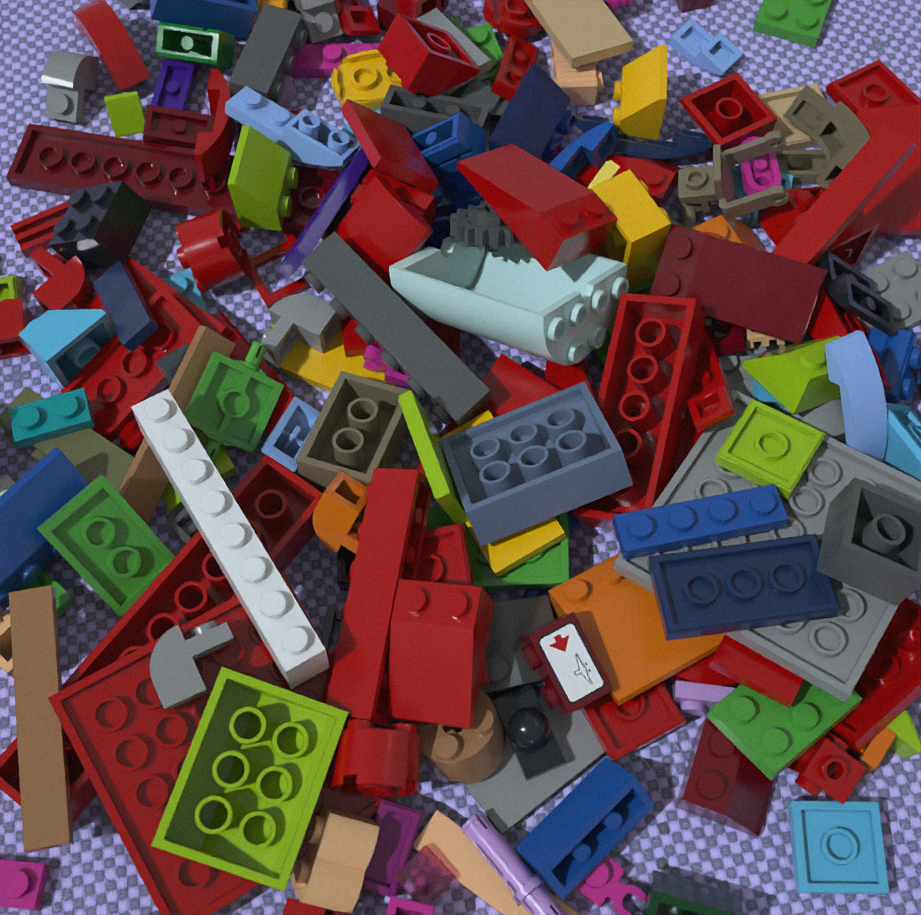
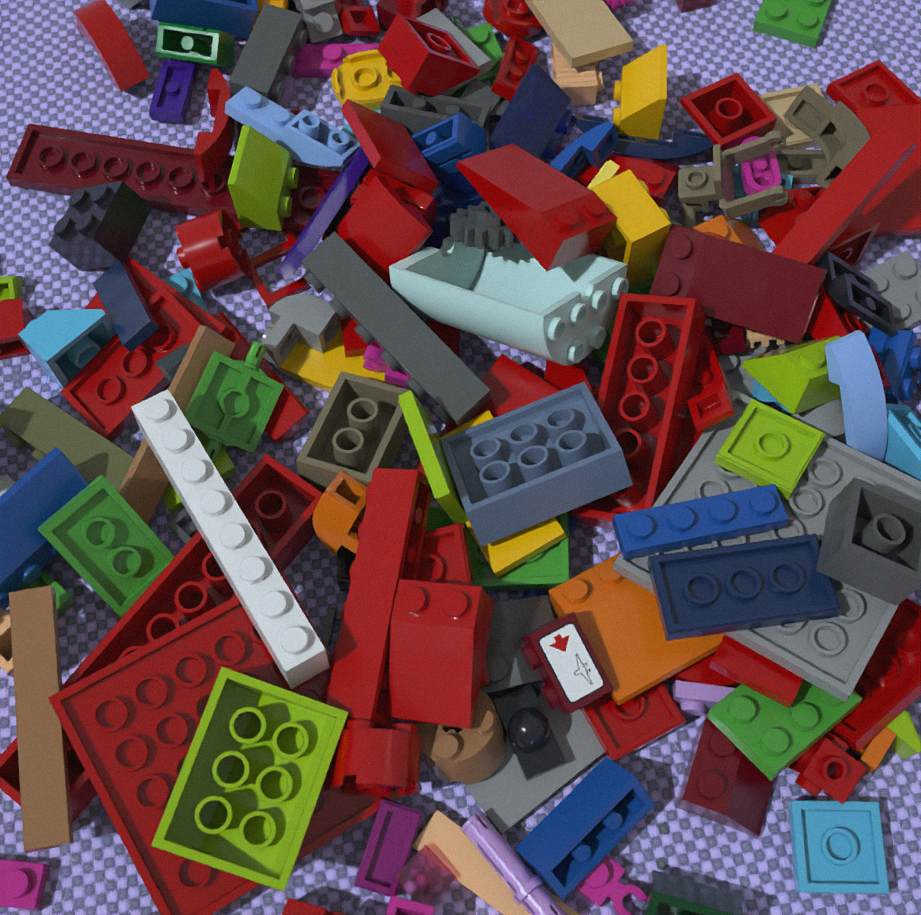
teal plate [8,387,95,448] -> none
red tile [10,201,69,258] -> none
red brick [30,246,95,312] -> none
light grey brick [41,50,99,123] -> none
lime slope [104,91,145,137] -> none
red plate [119,420,144,454] -> none
dark red plate [143,104,215,149] -> none
light grey brick [150,620,234,712] -> none
light blue slope [261,396,320,472] -> none
light nougat brick [291,806,379,915] -> none
light blue slope [667,18,744,76] -> none

